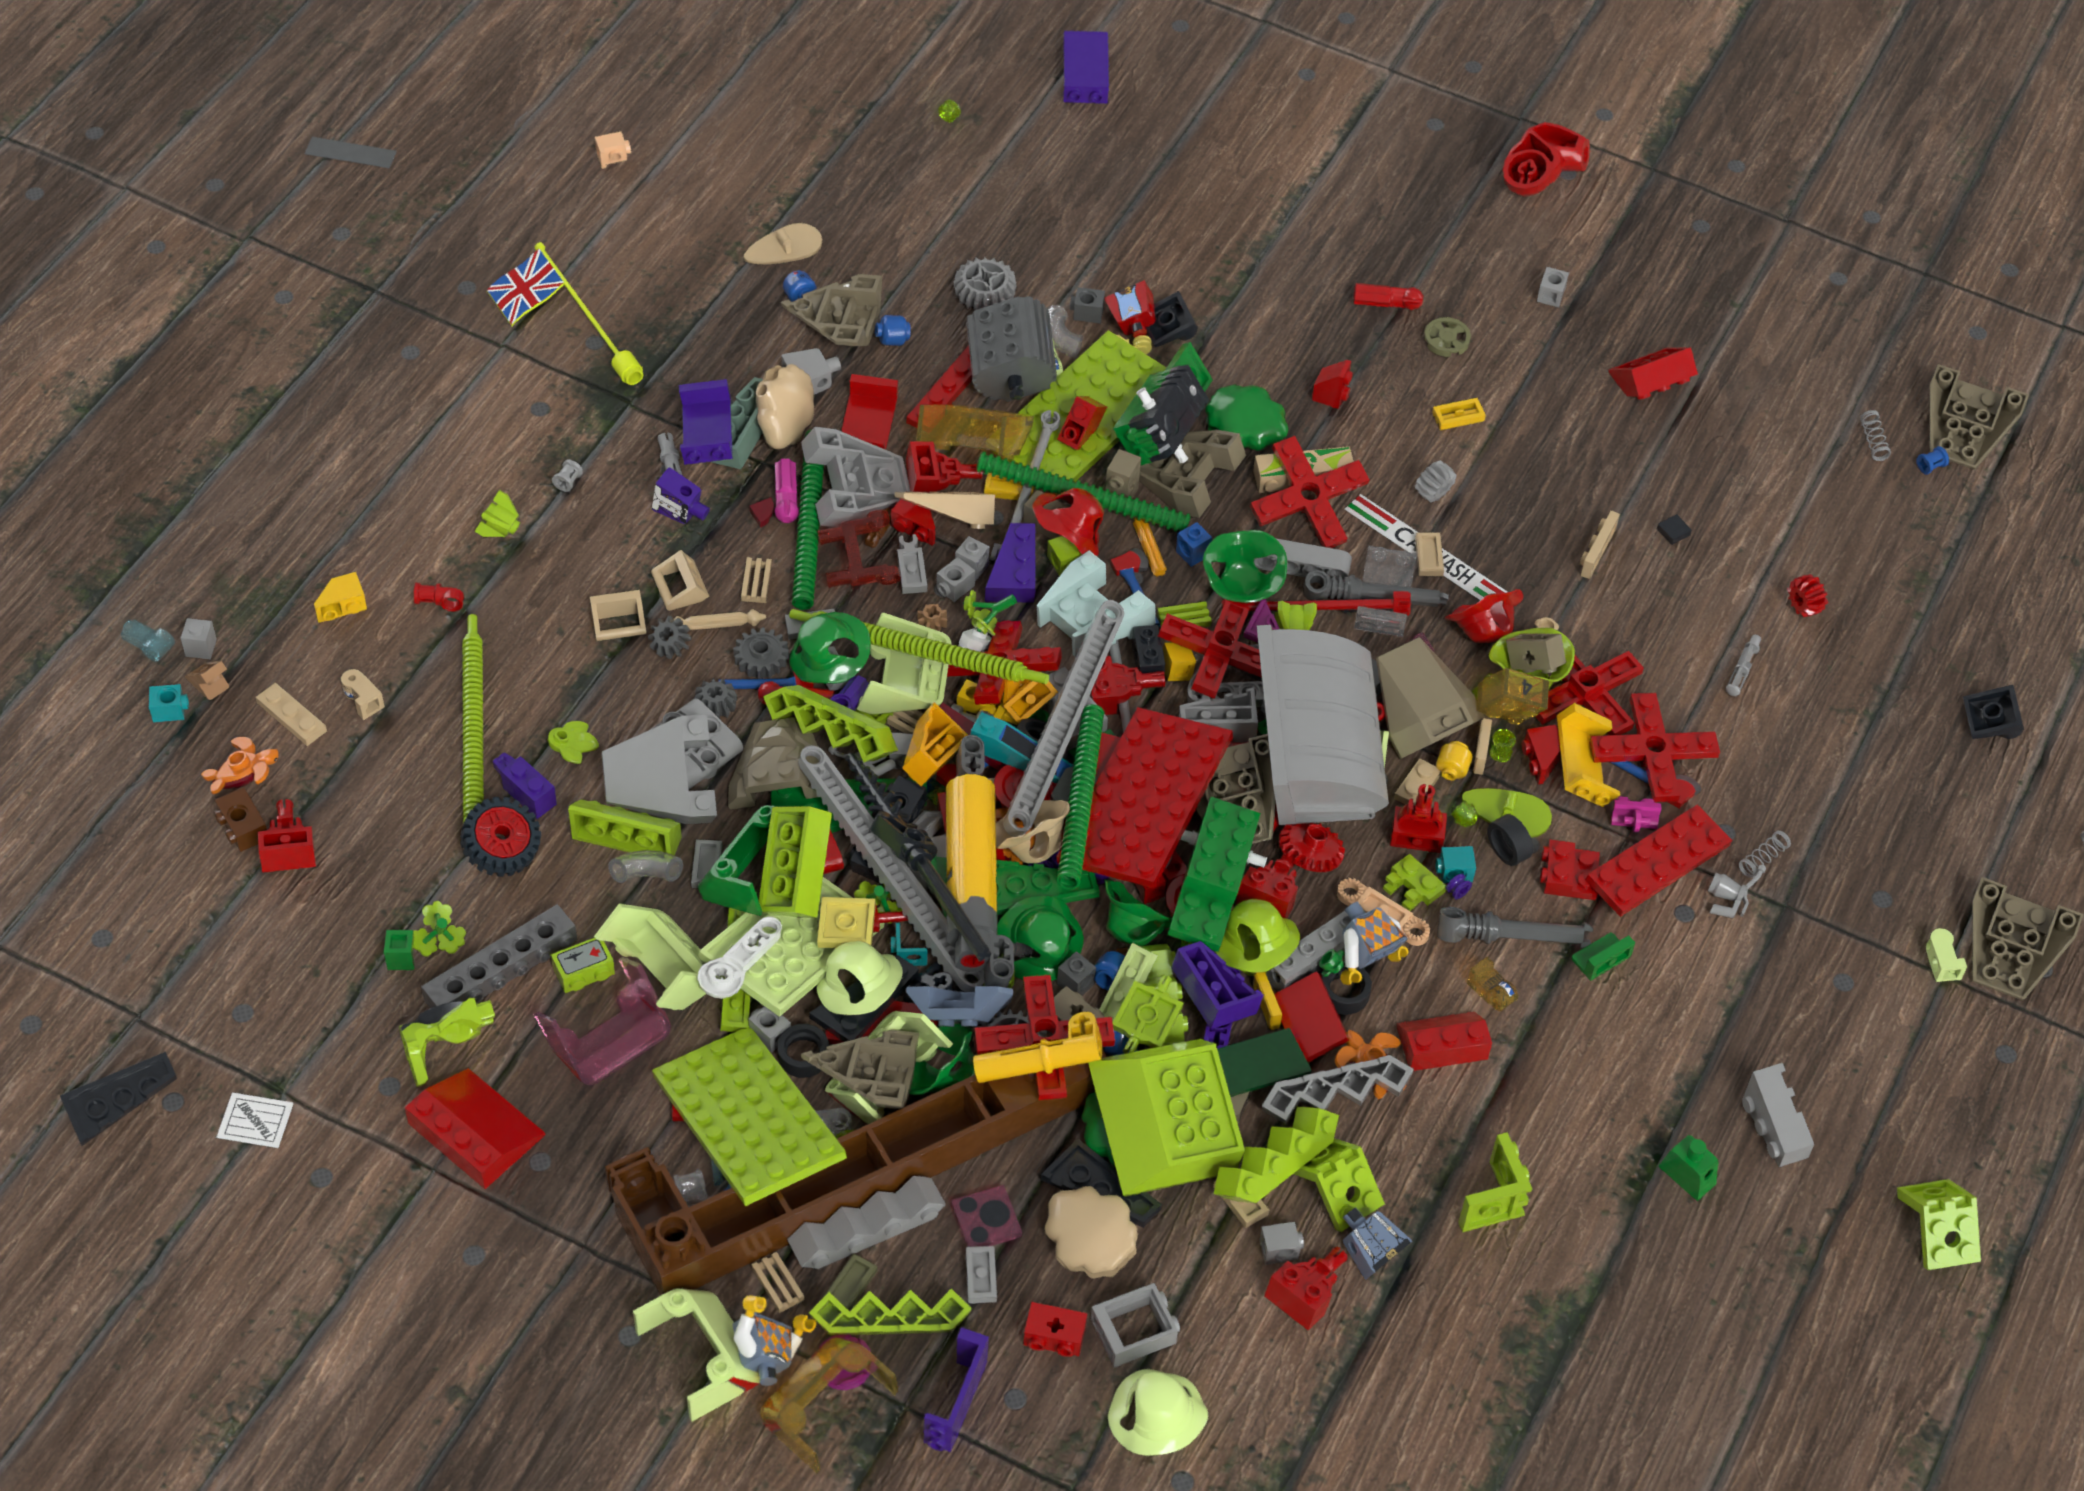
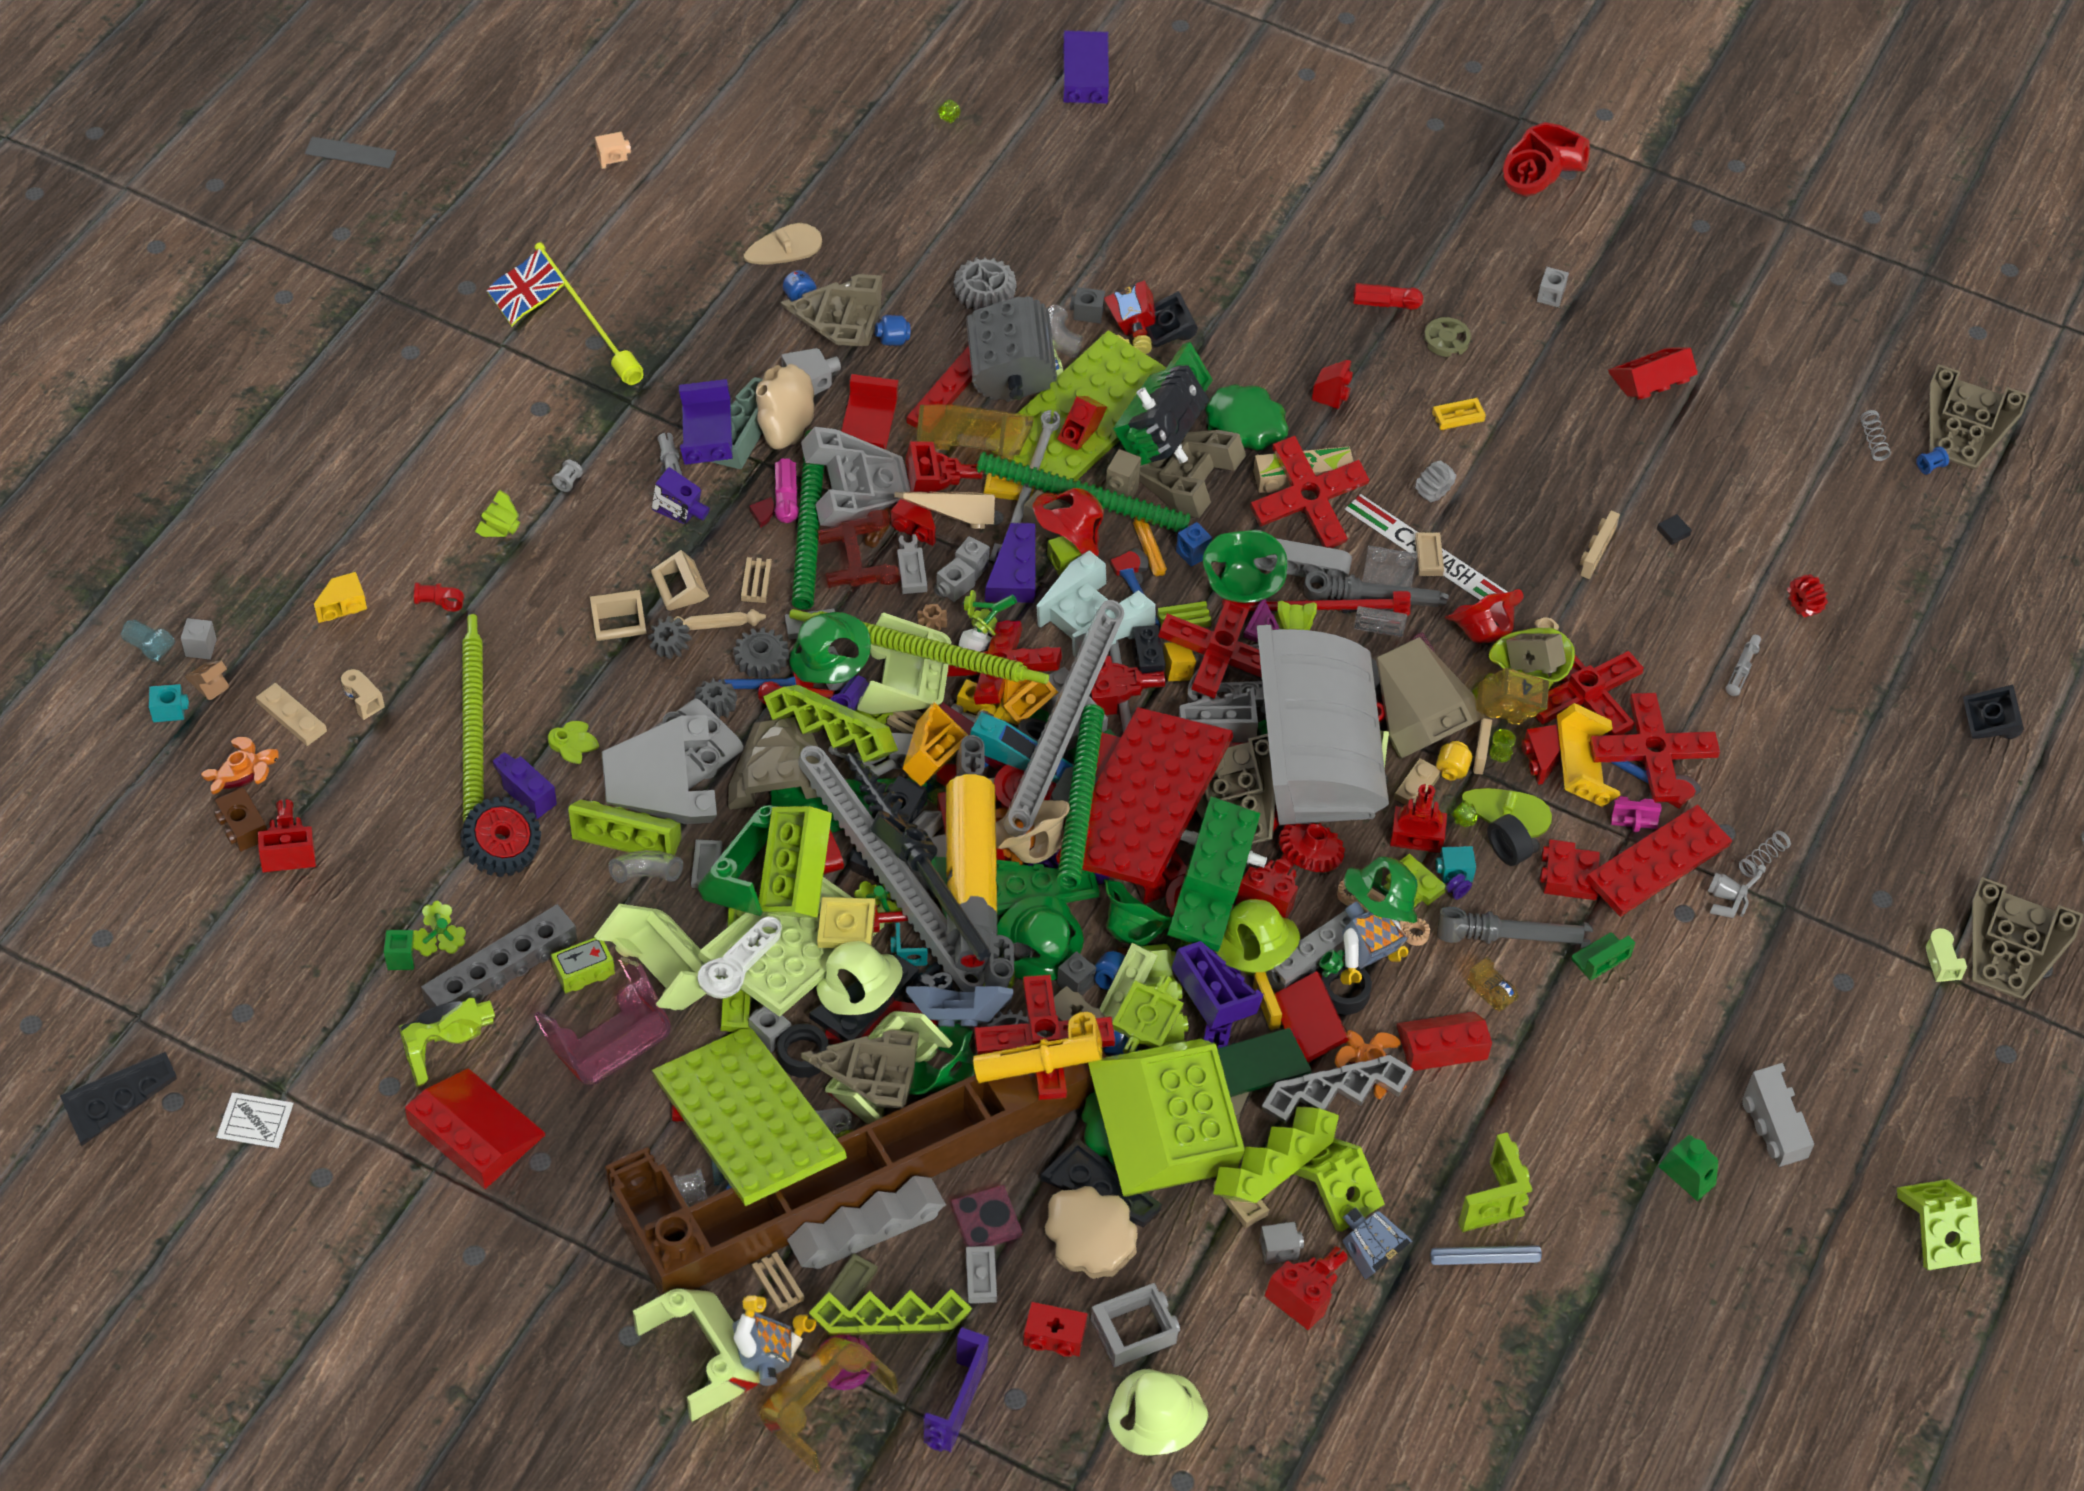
none -> green piece [1344,856,1418,923]
none -> sand blue axle [1430,1245,1542,1265]

